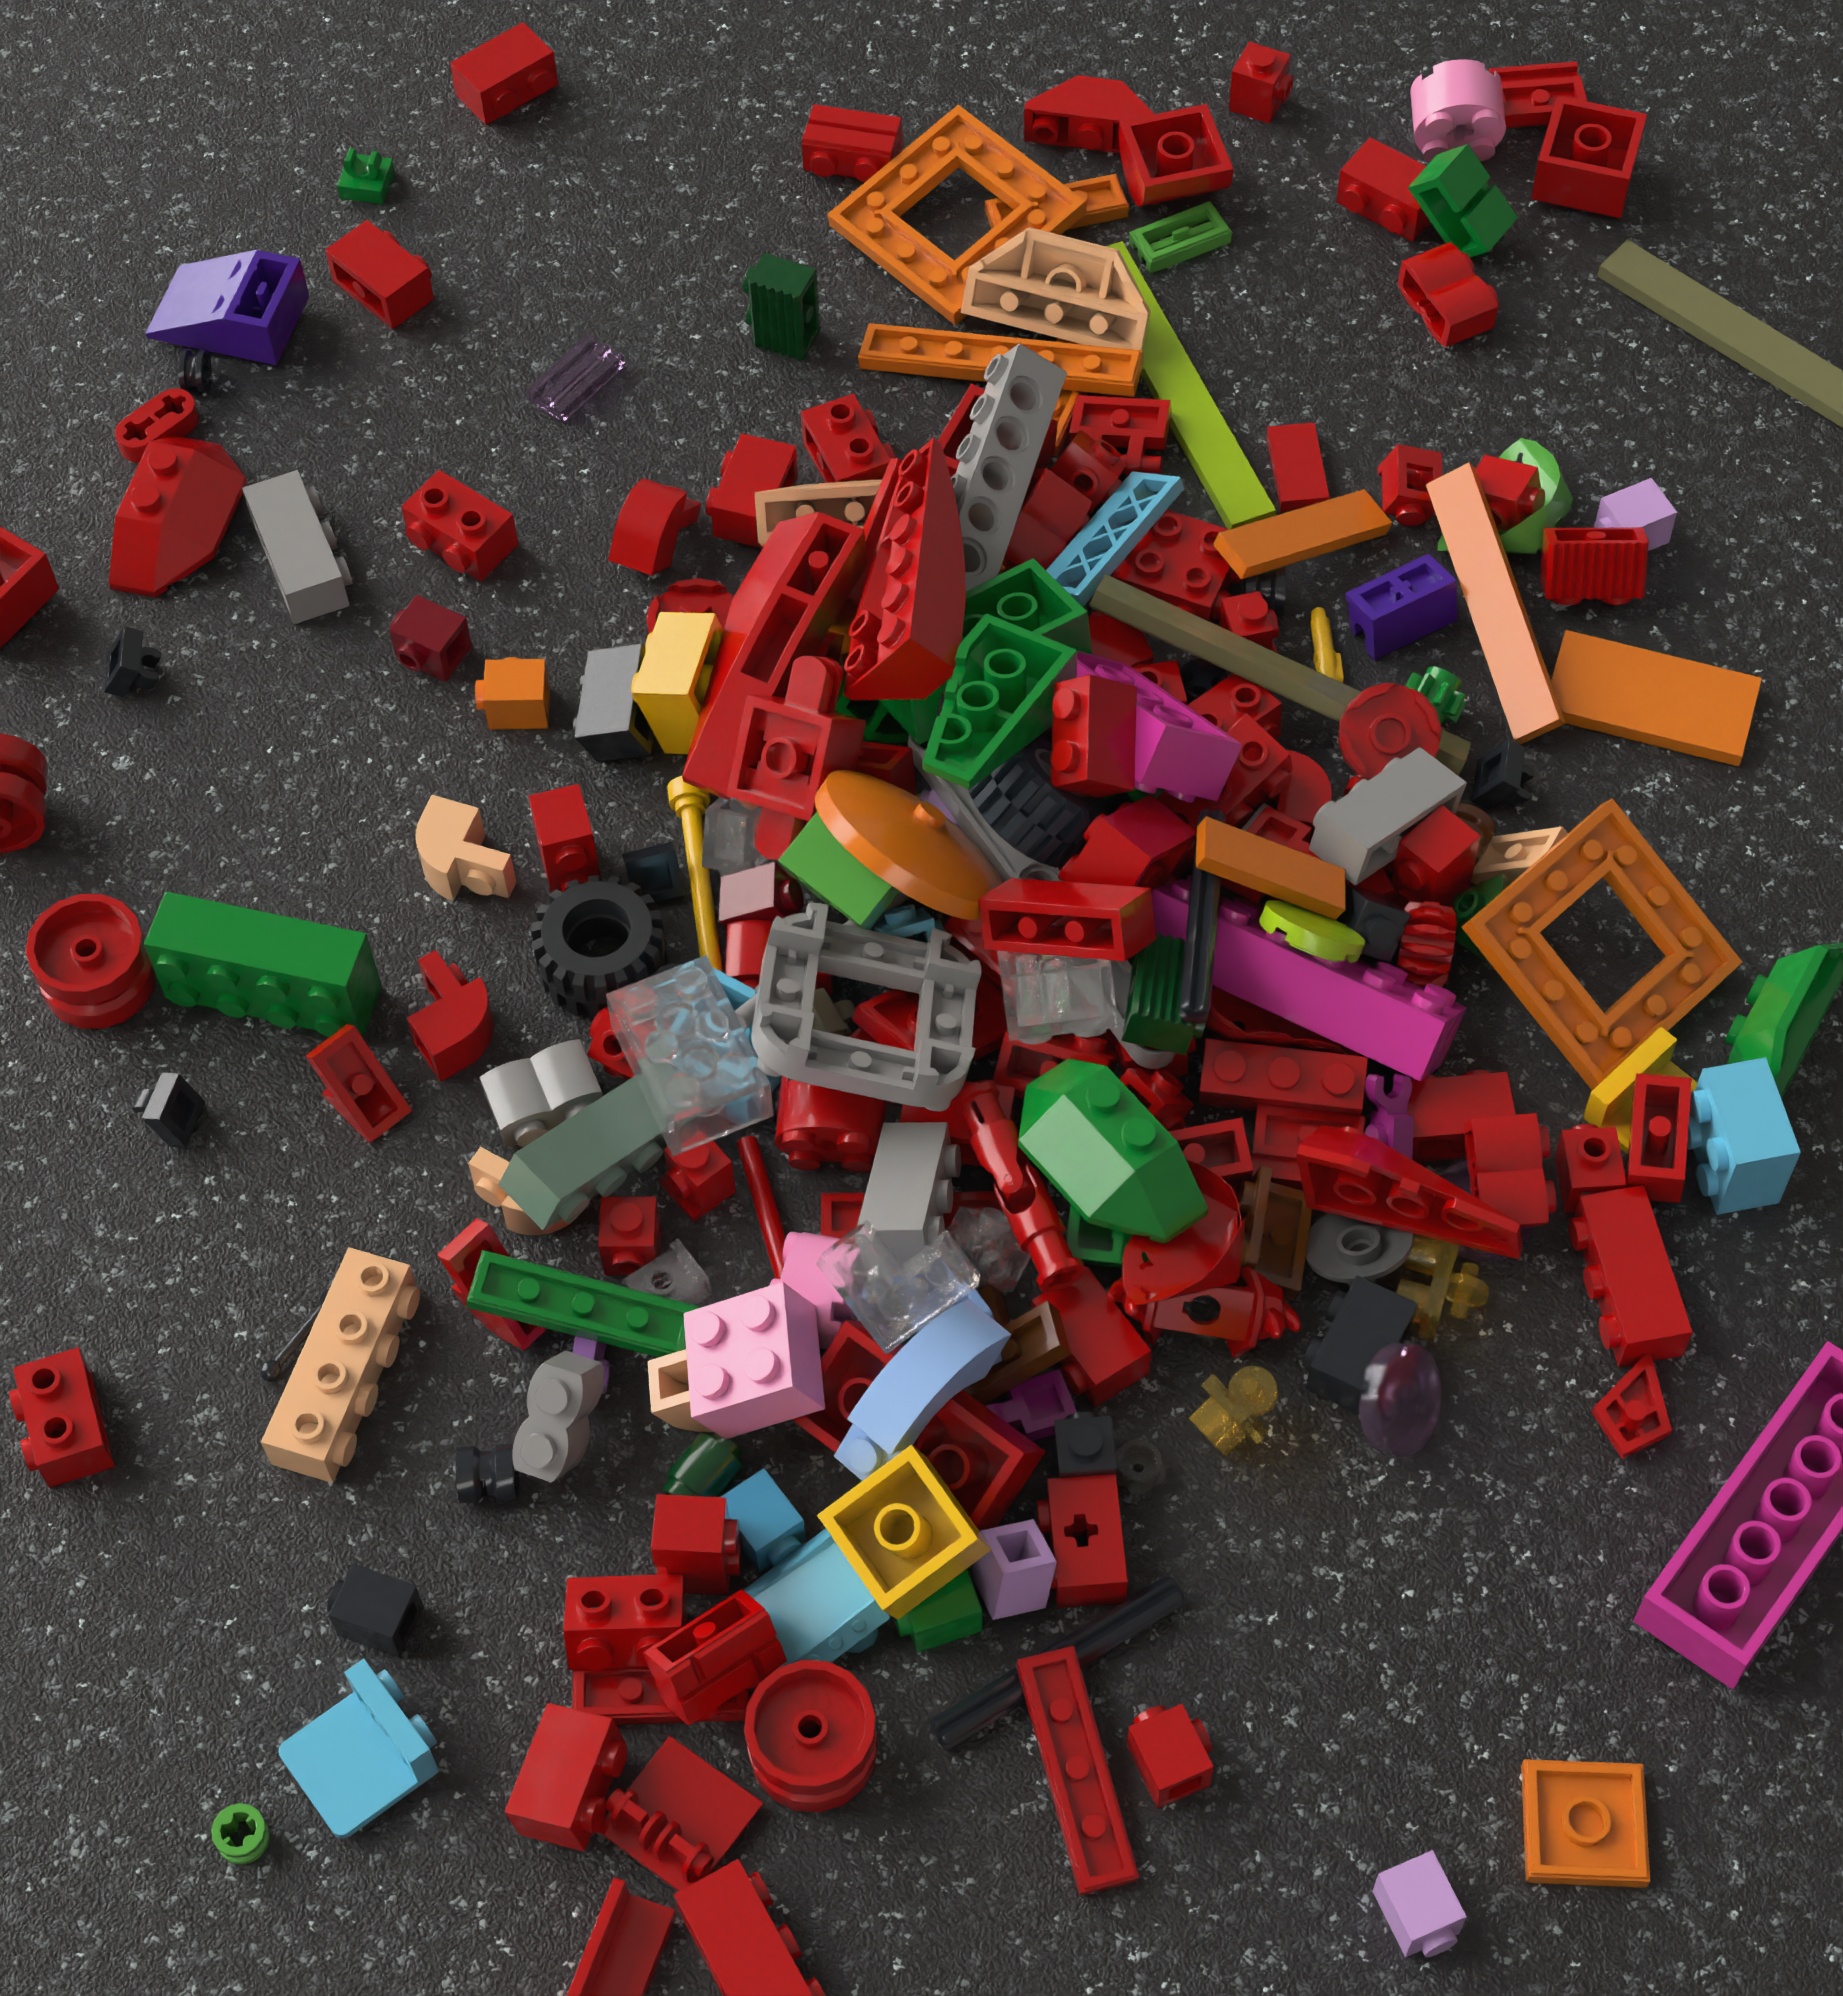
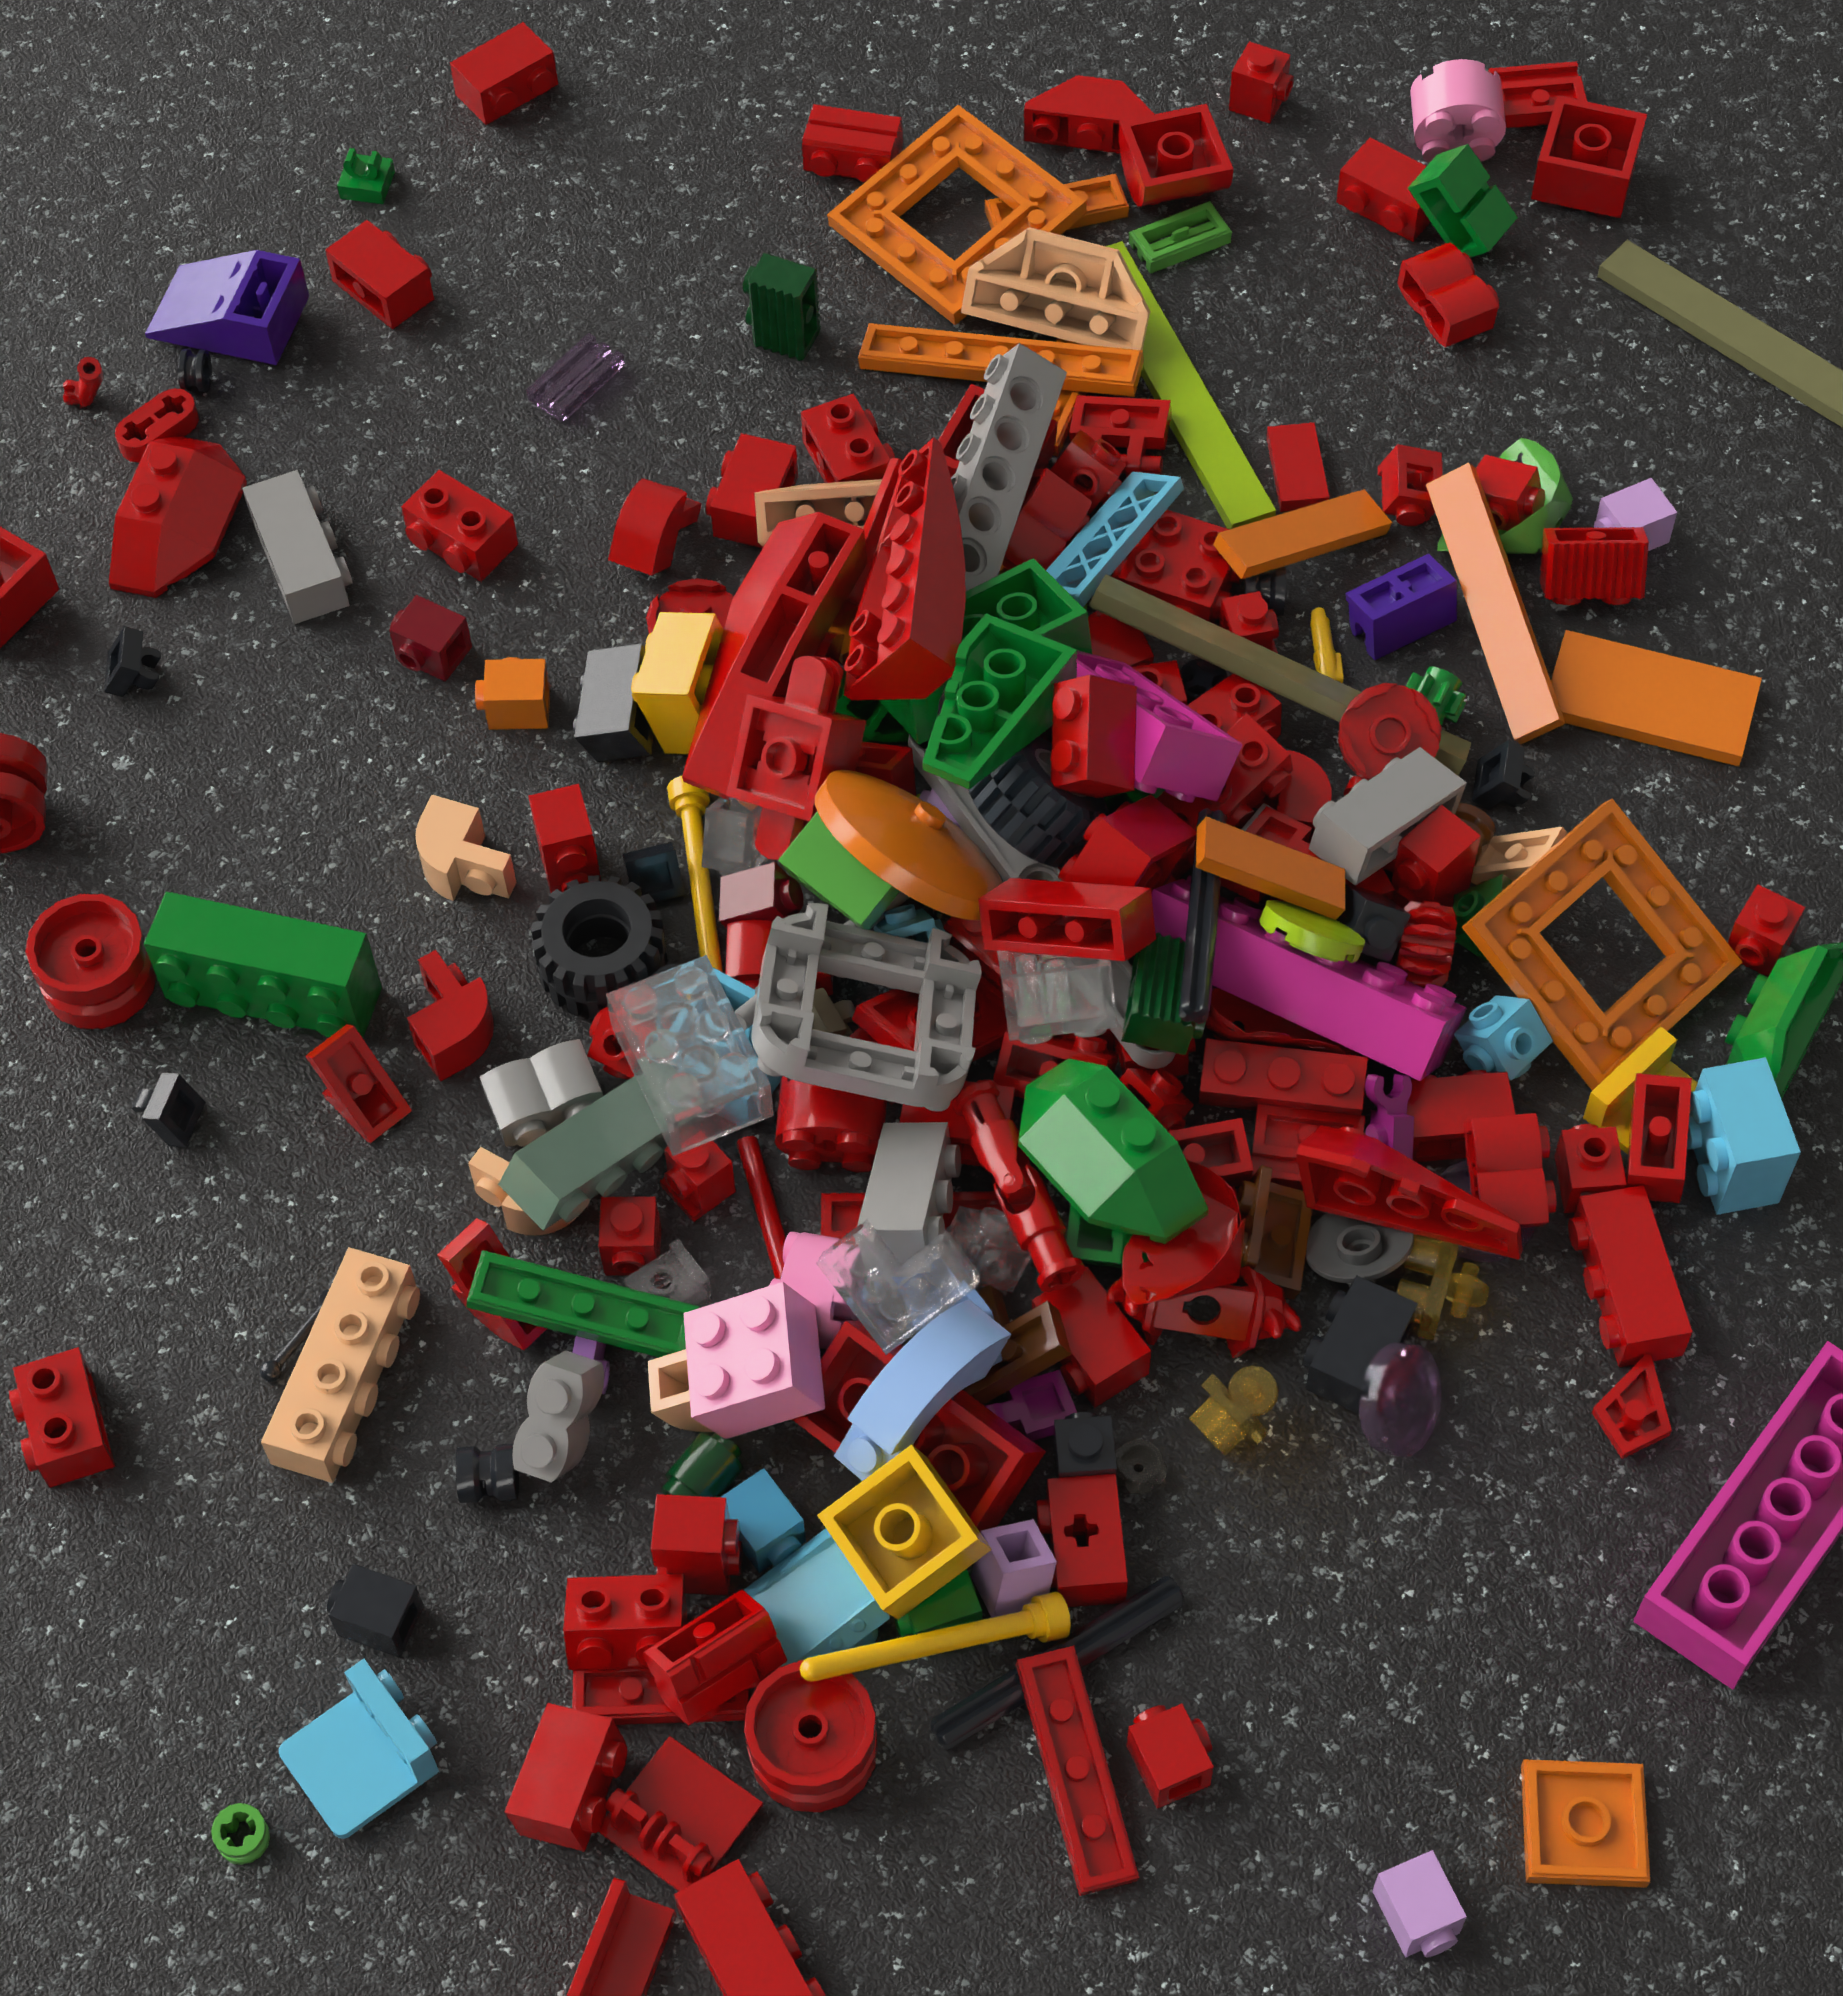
none -> red arm [63,357,104,408]
none -> yellow piece [800,1592,1071,1682]
none -> medium azure brick [1454,995,1553,1081]
none -> red brick [1728,884,1806,977]

